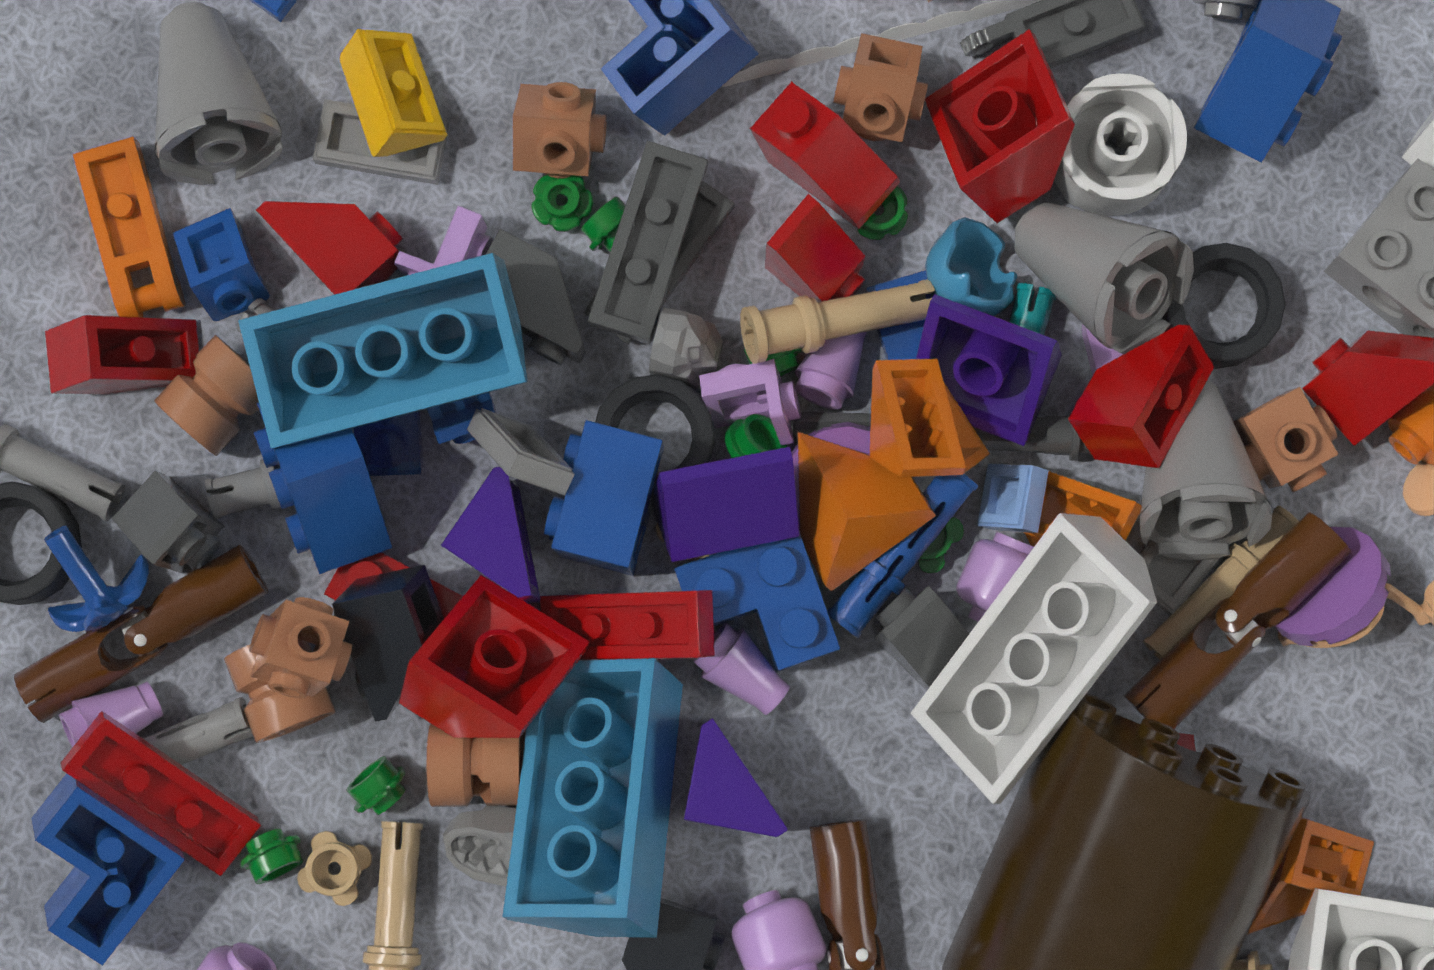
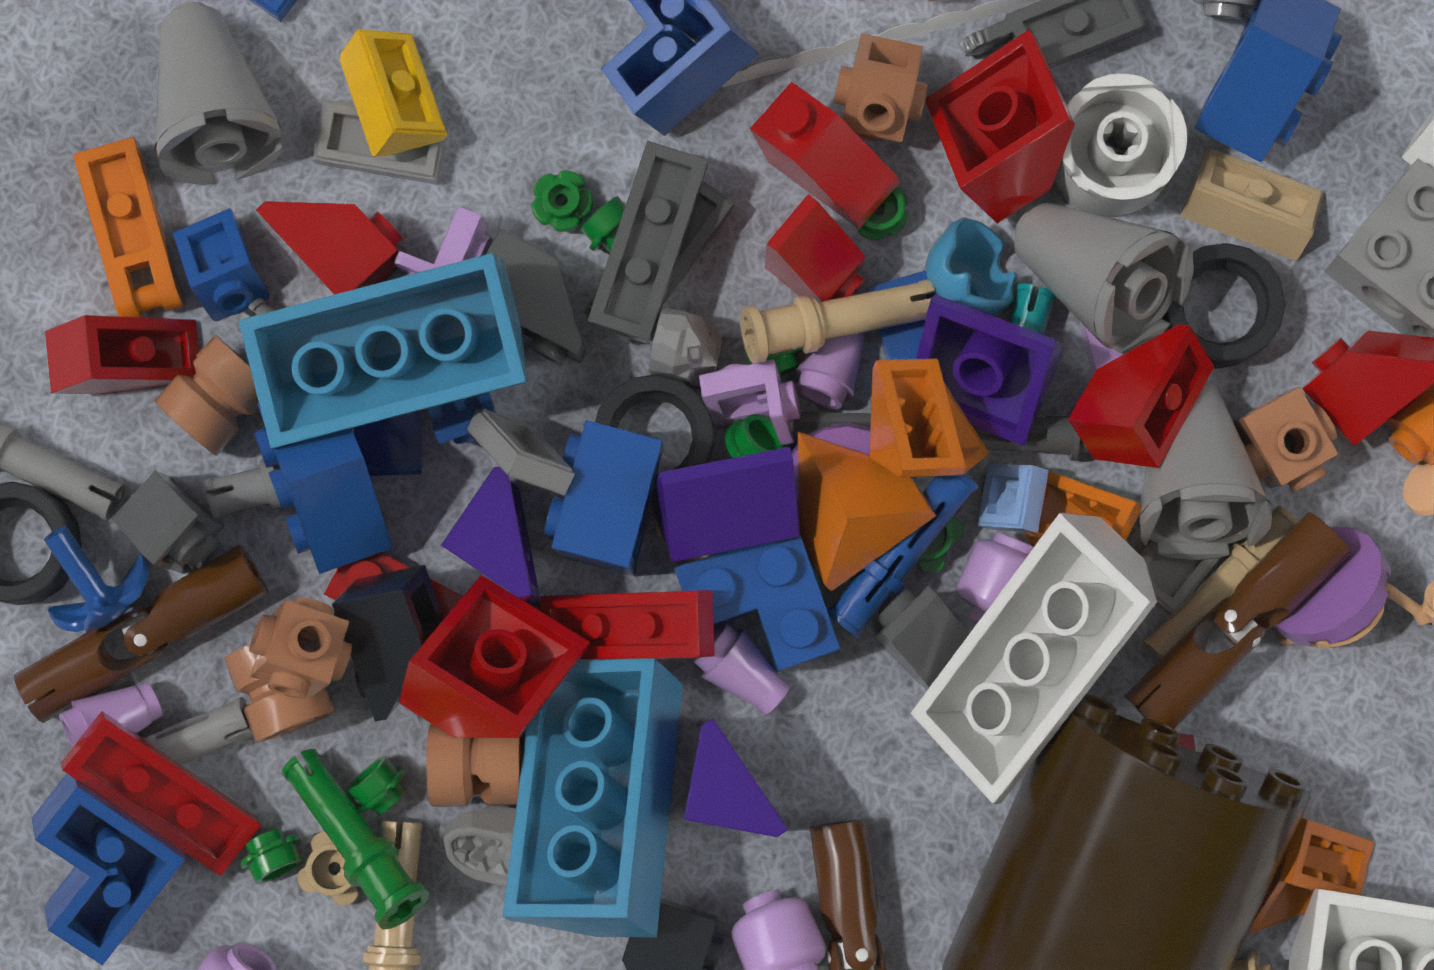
nougat brick [513,82,607,178] -> none
none -> green pin [282,749,430,929]
none -> tan slope [1181,147,1324,261]

